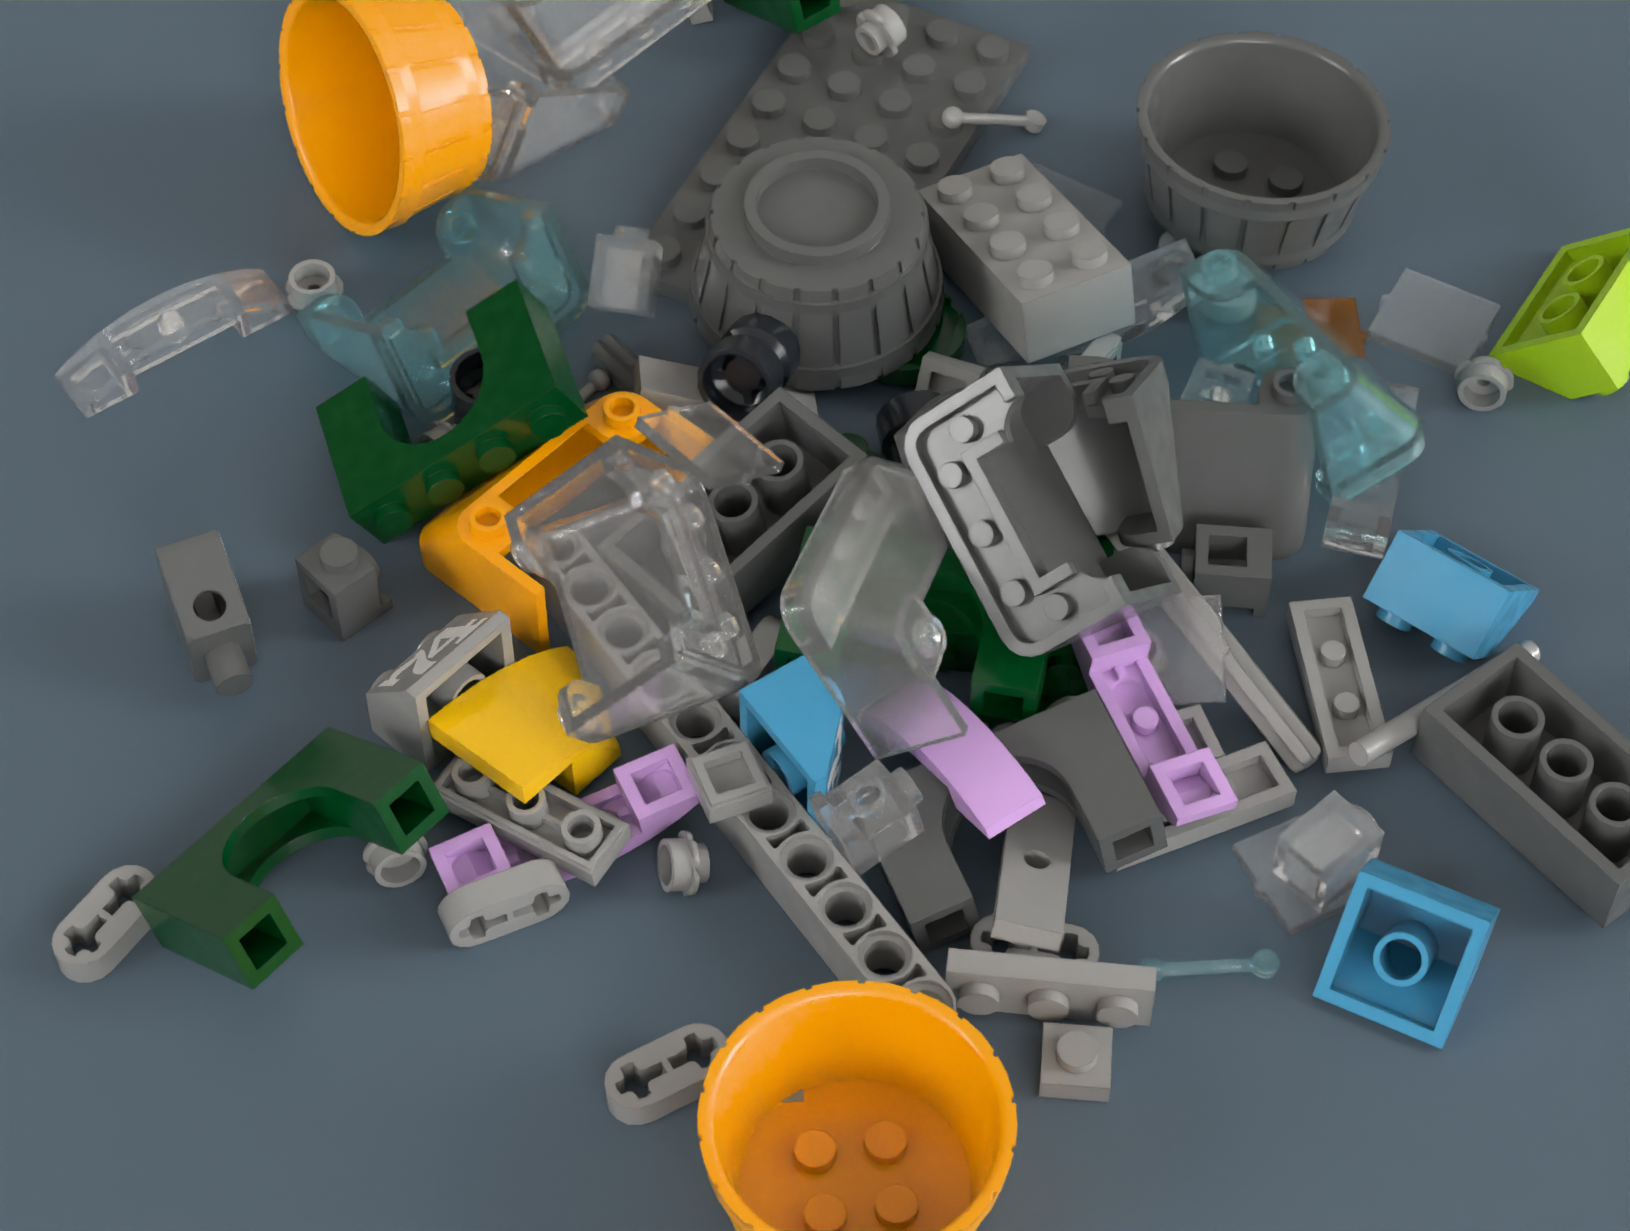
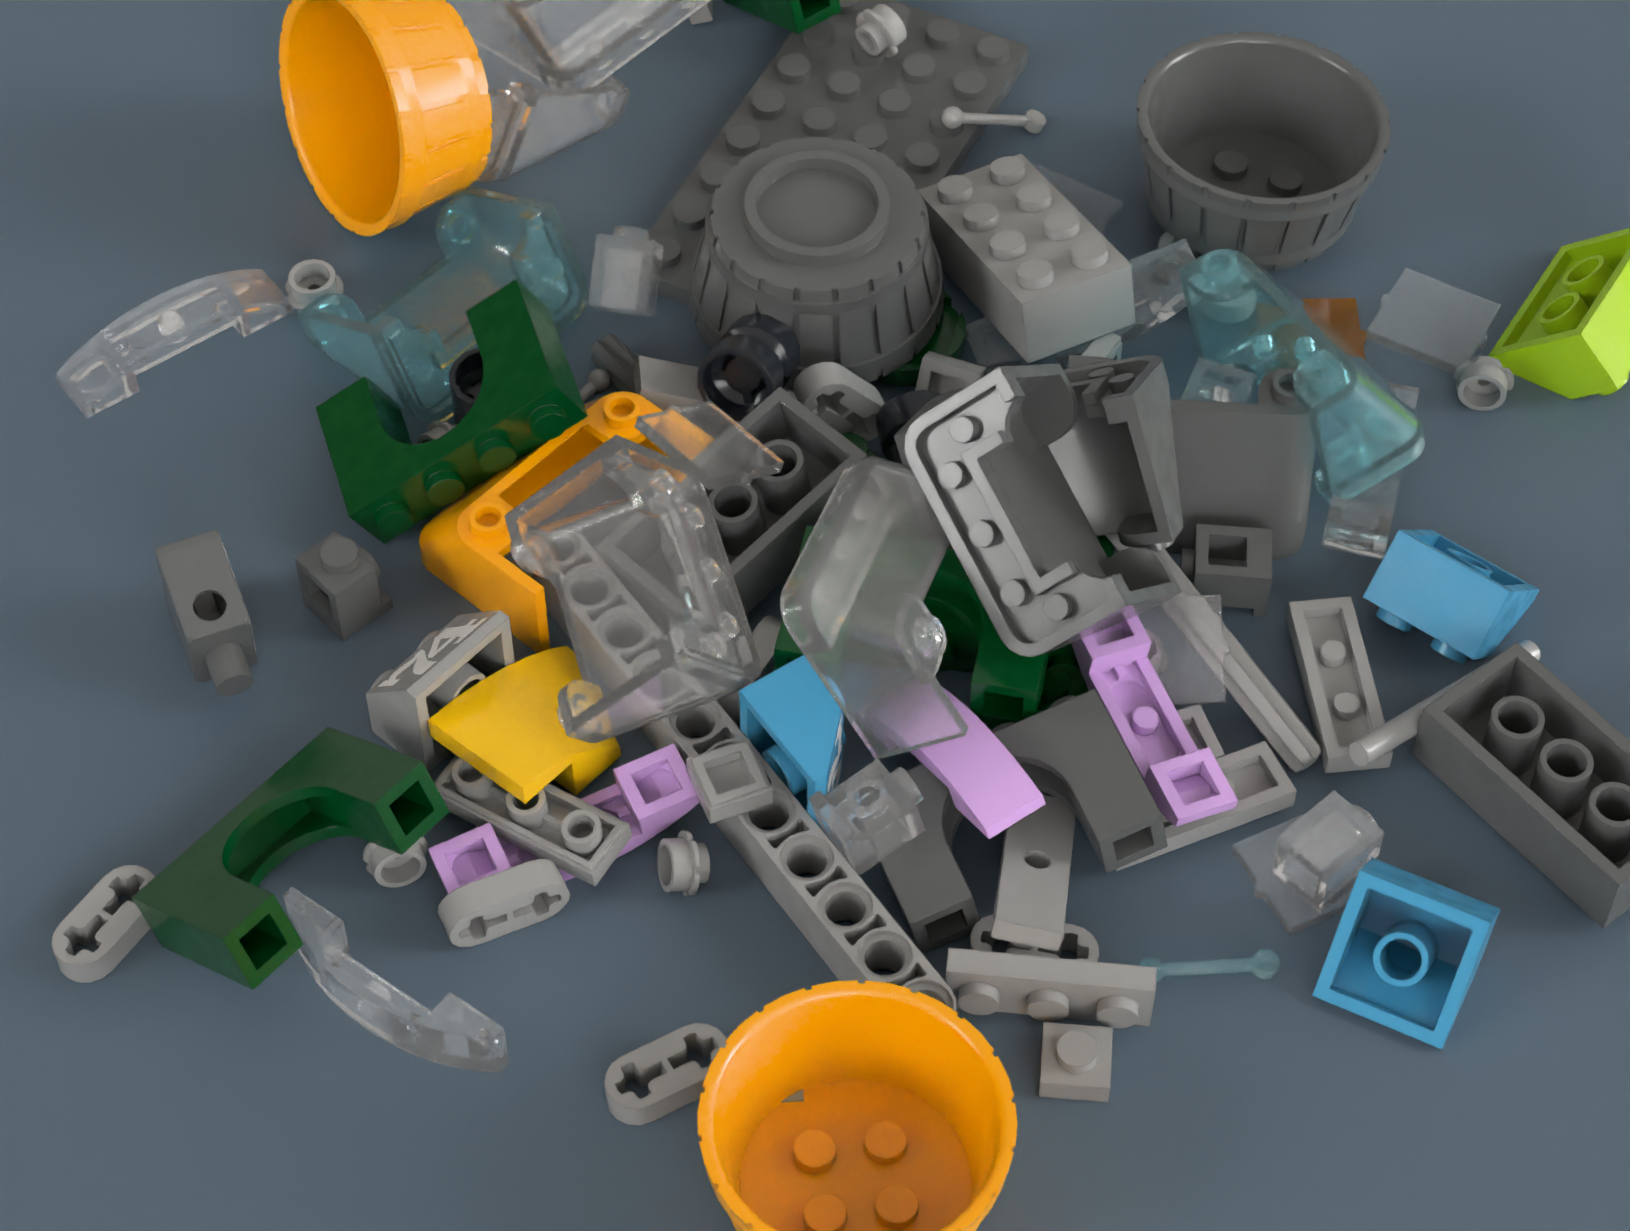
none -> clear slope [282,886,509,1073]
none -> light grey beam [793,362,885,442]

